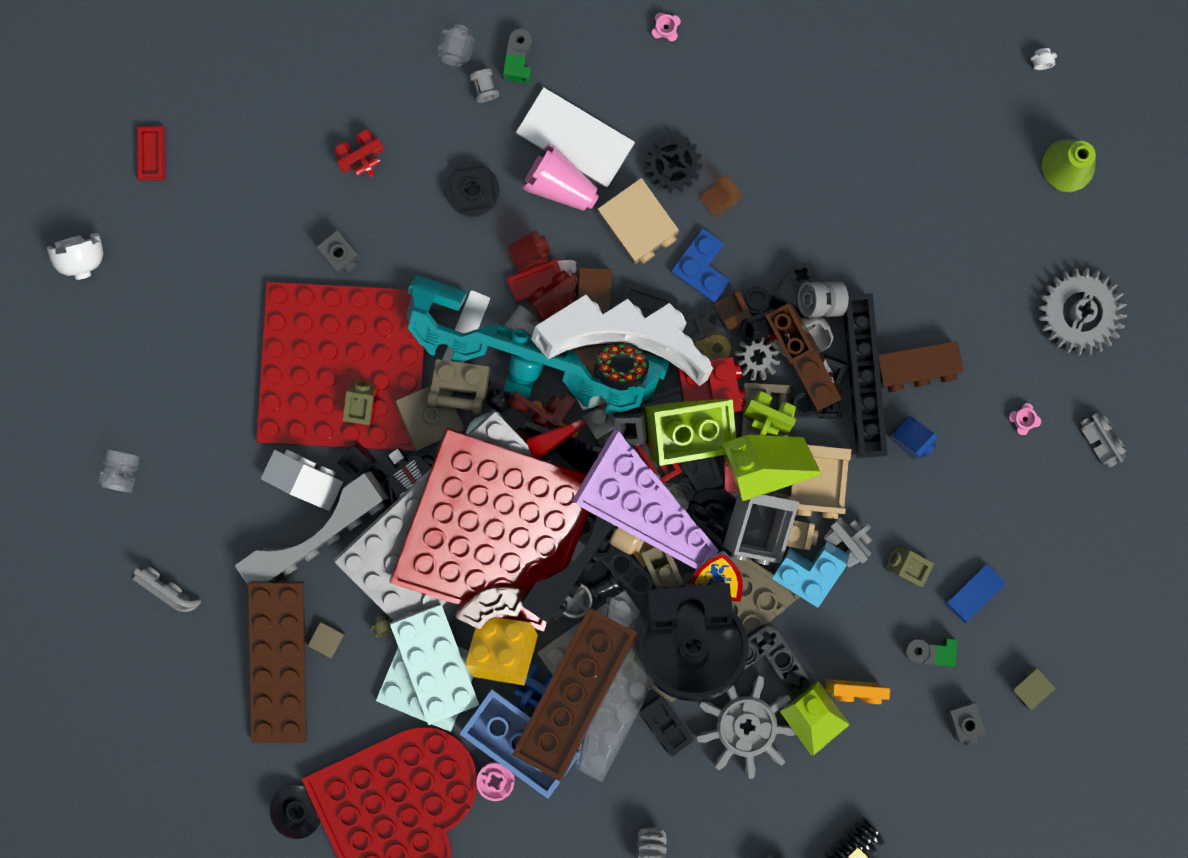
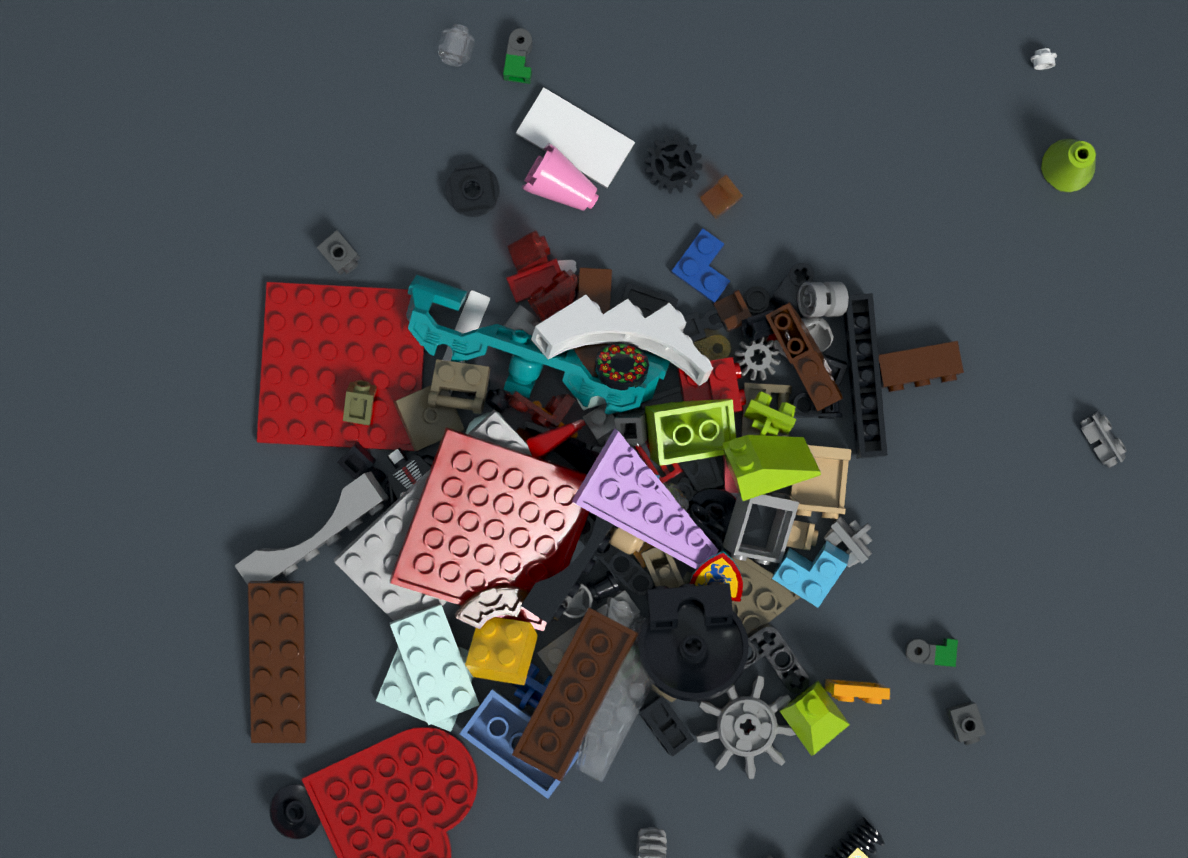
white cylinder [47,233,103,280] -> none
clear wheel [97,449,141,493] -> none
light grey piece [133,567,201,612] -> none
red tile [137,126,166,181] -> none
white brick [261,450,343,511] -> none
dark tan tile [308,622,345,659] -> none
red hips [334,129,385,177] -> none
olive plate [370,615,393,638] -> none
light grey bush [470,69,500,103] -> none
bright pink wheel [476,761,515,801] -> none
tan brick [598,178,679,265] -> none
bright pink plate [652,13,681,42] -> none
olive bracket [885,546,934,588] -> none
blue slope [888,416,938,459] -> none
blue slope [946,564,1006,623] -> none
bright pink plate [1009,403,1041,435] -> none
olive panel [1013,667,1056,711] -> none
light grey gear [1038,268,1127,356] -> none

